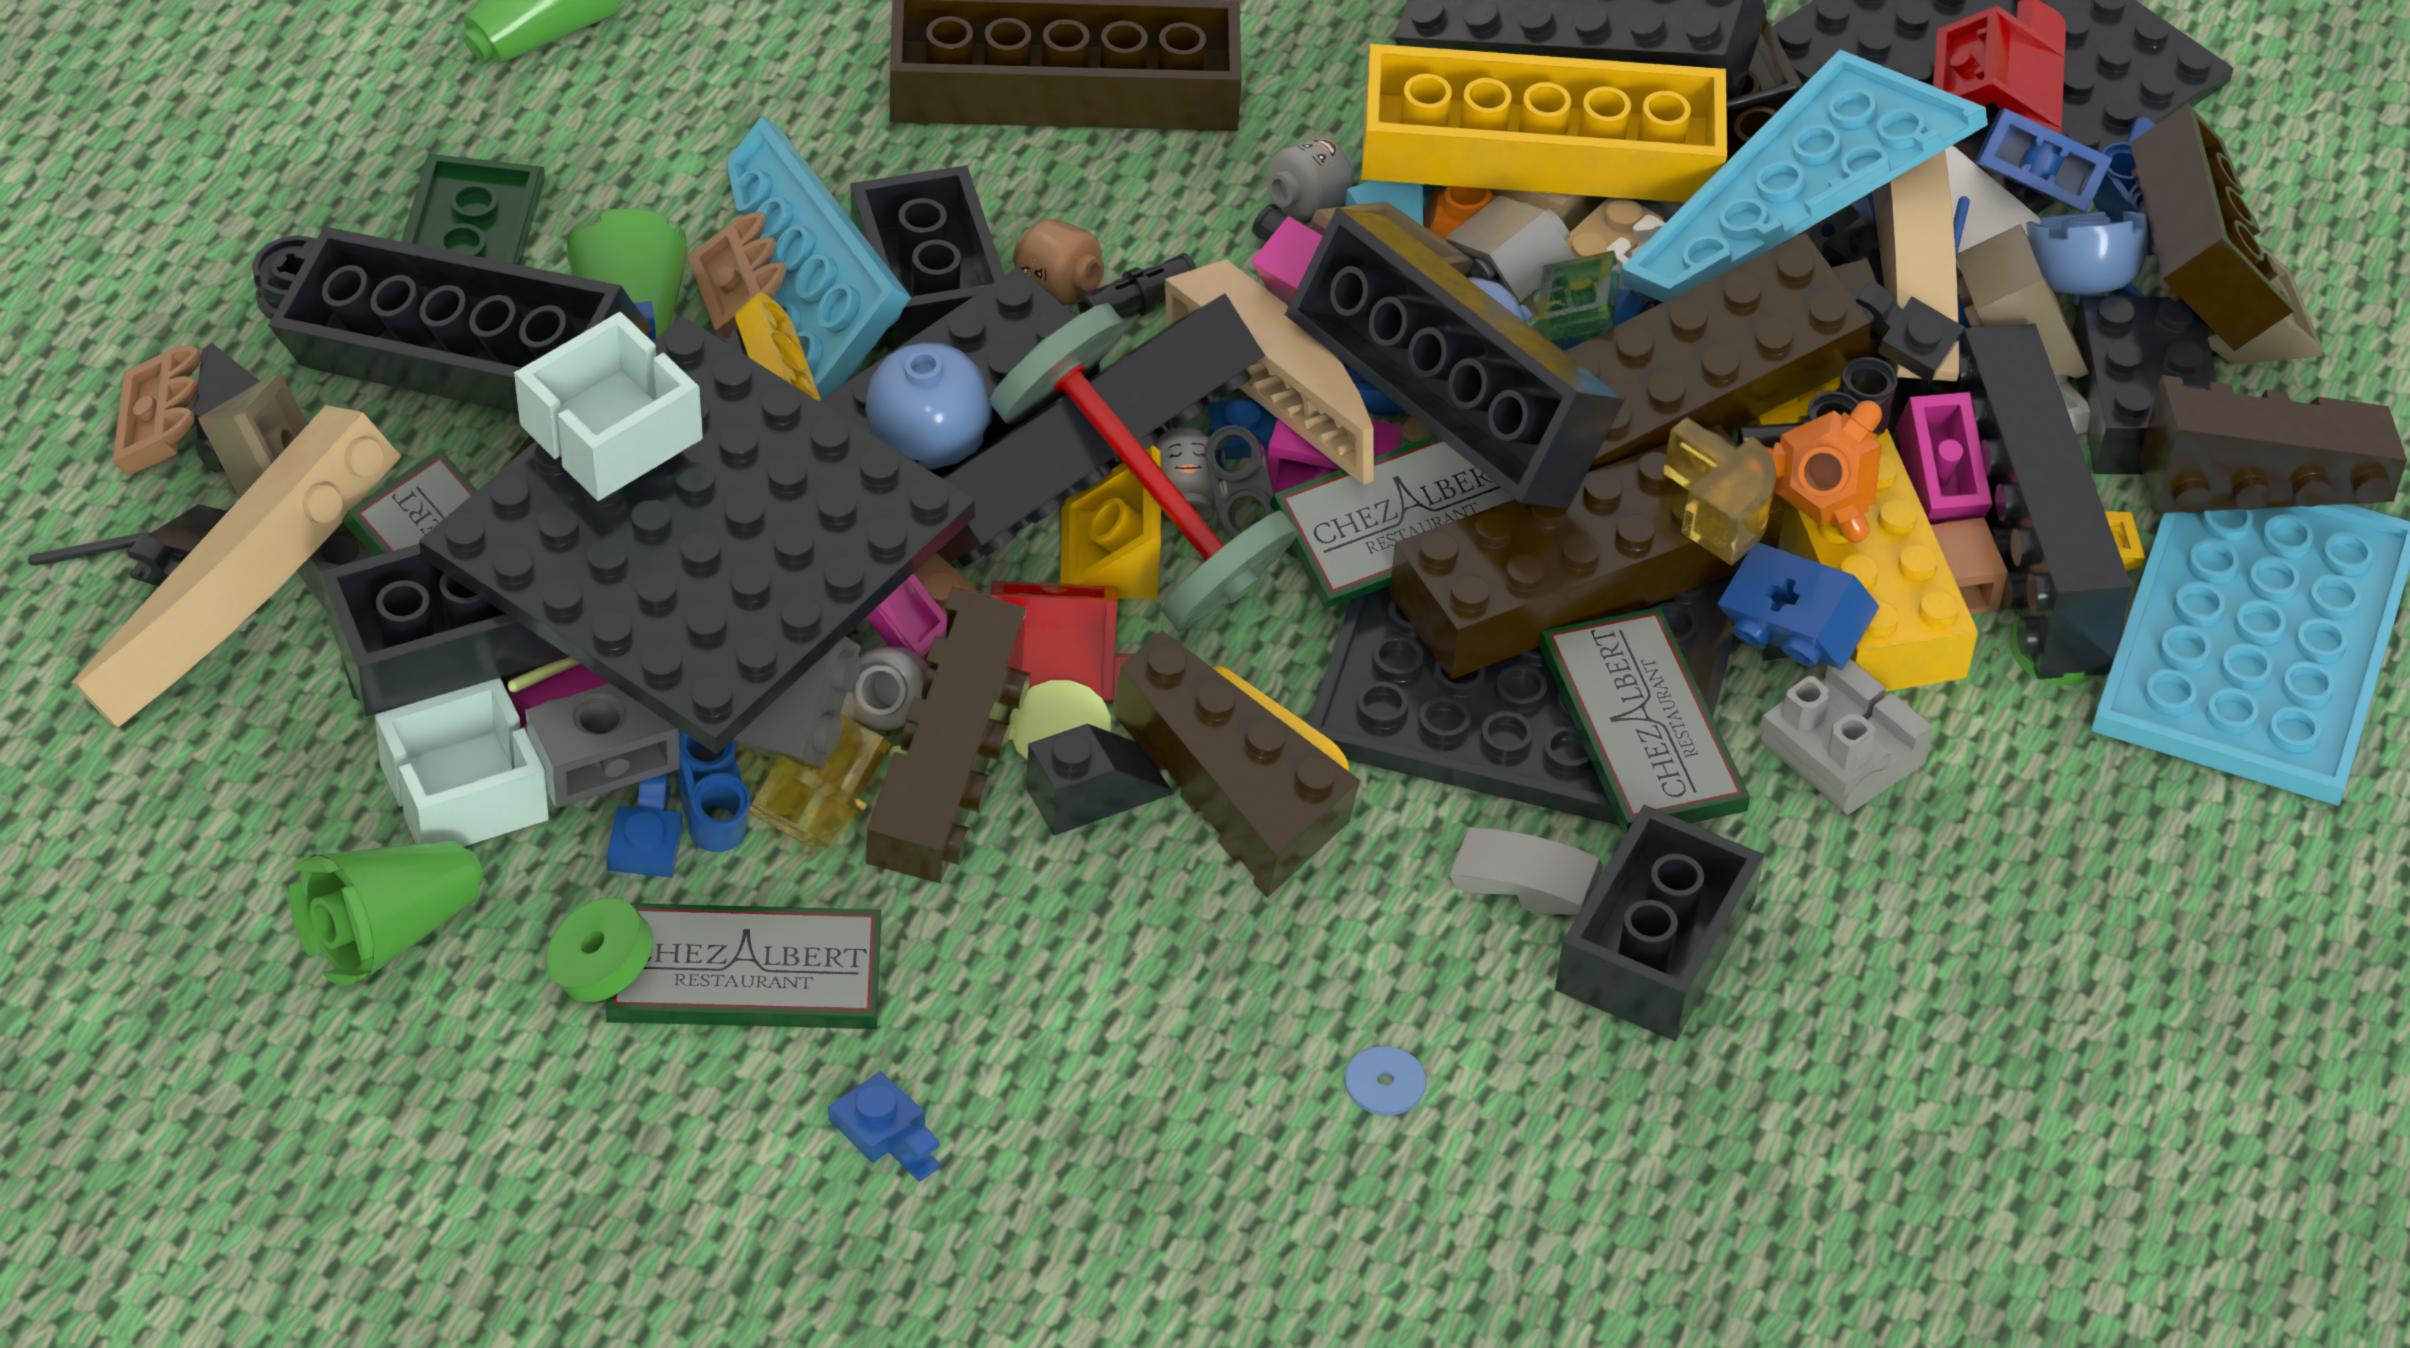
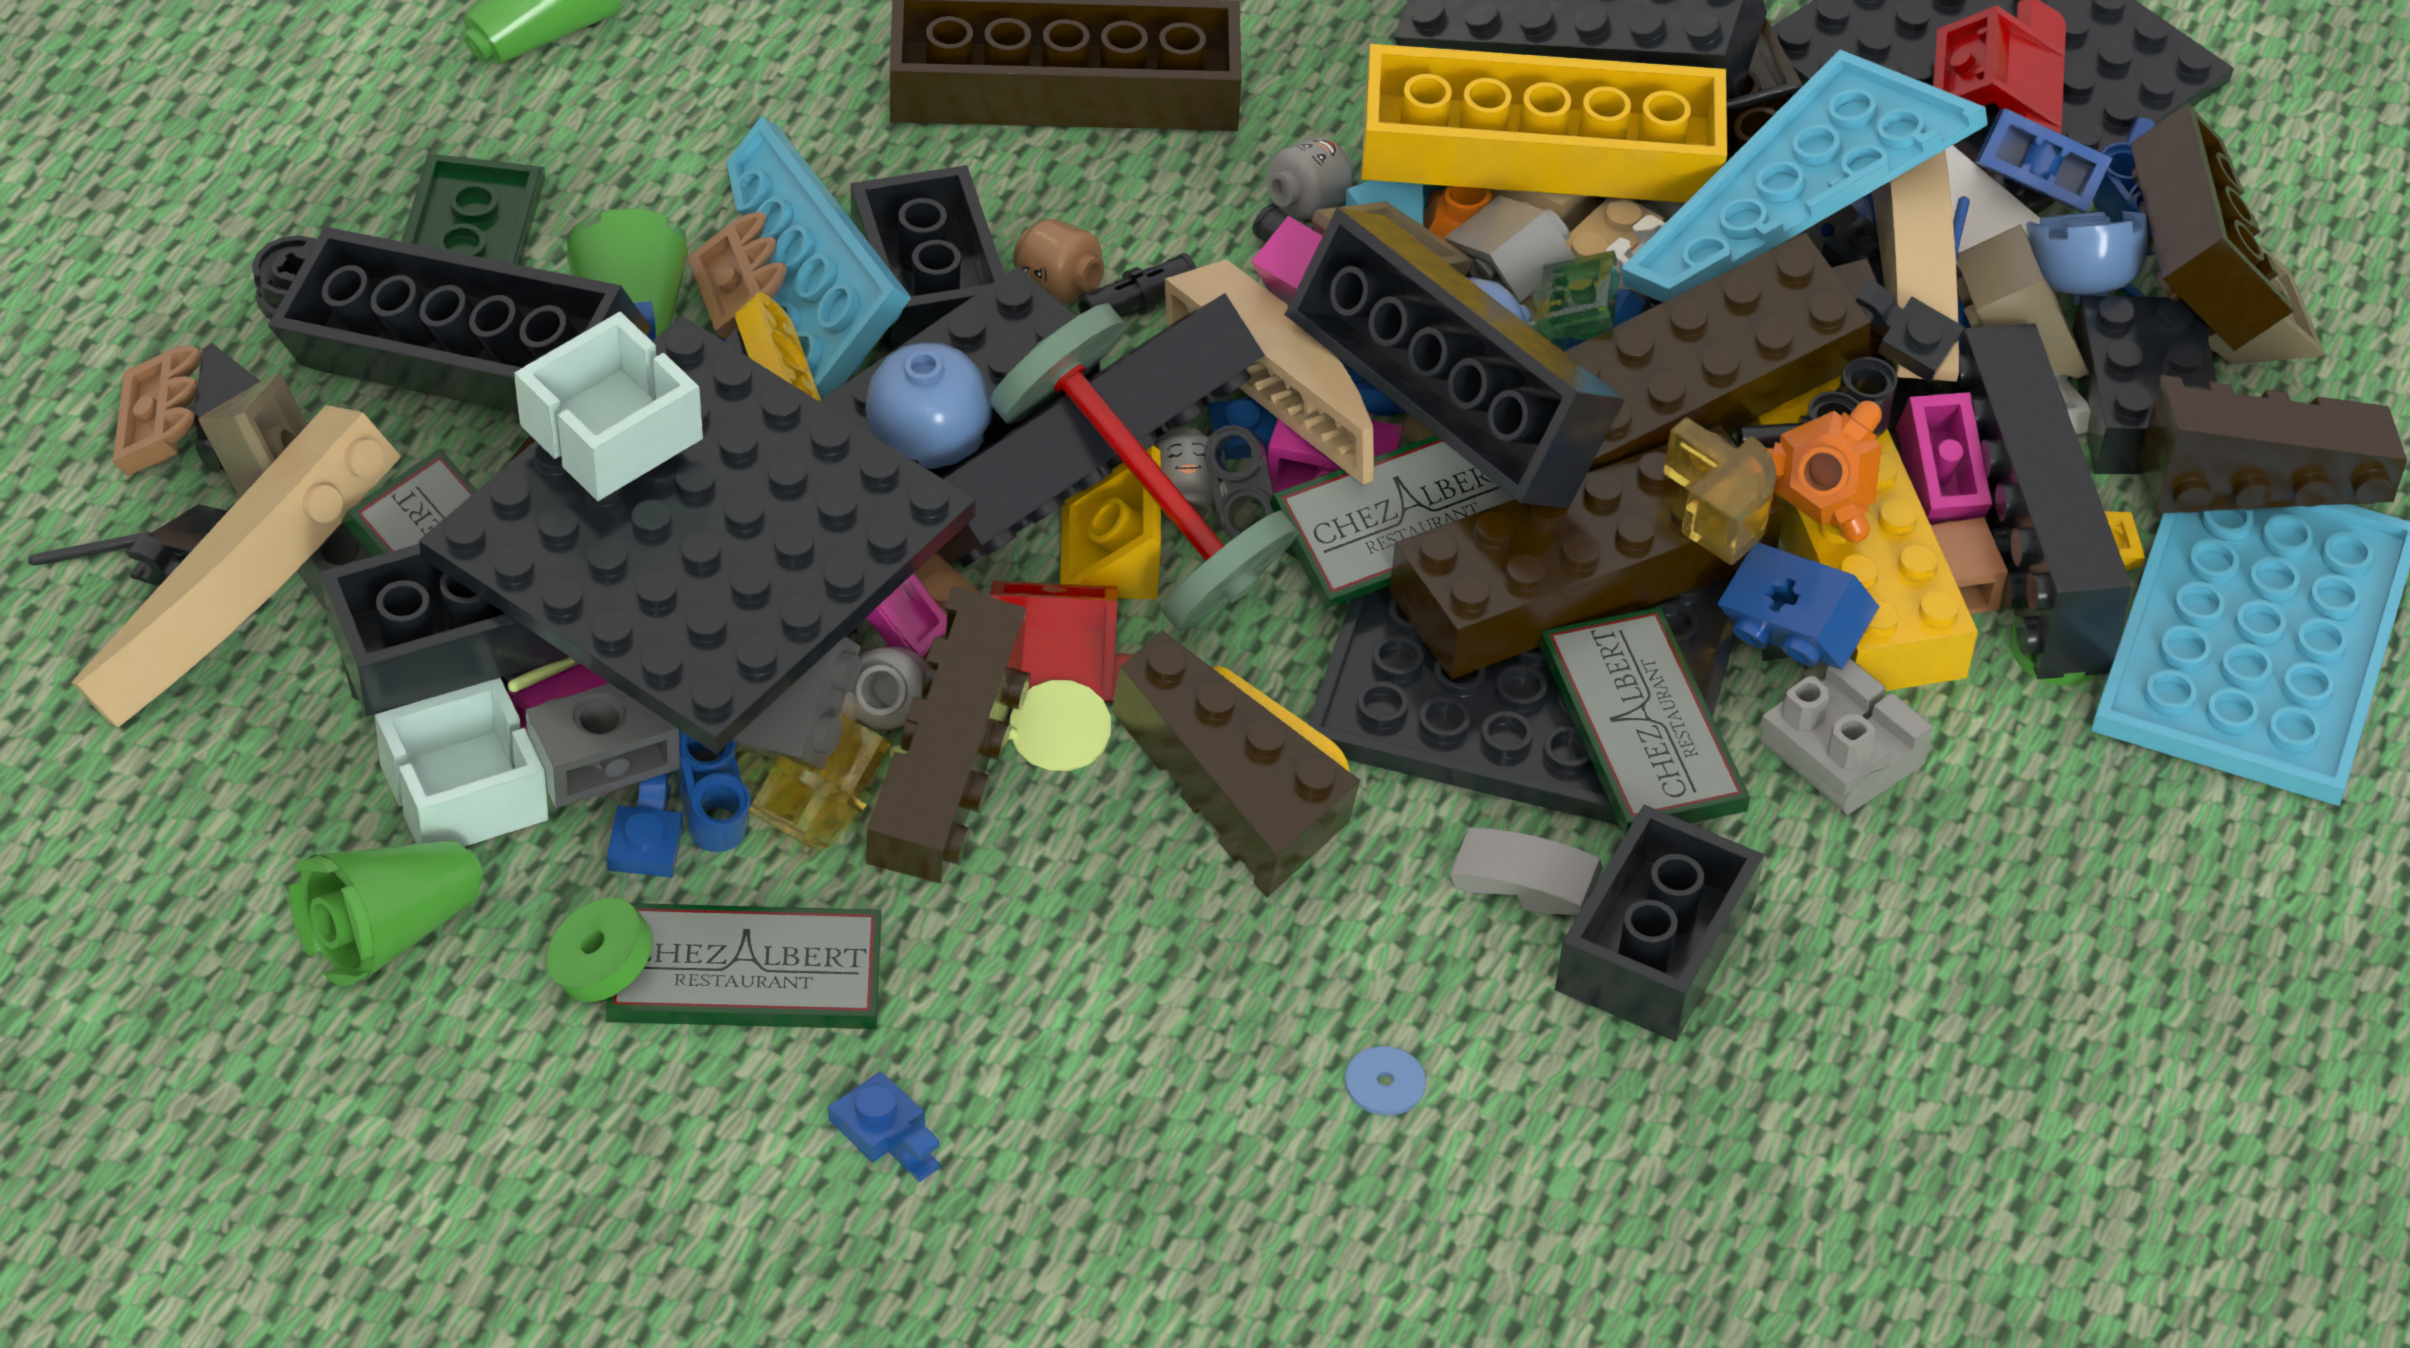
black slope [1026,723,1171,836] -> none

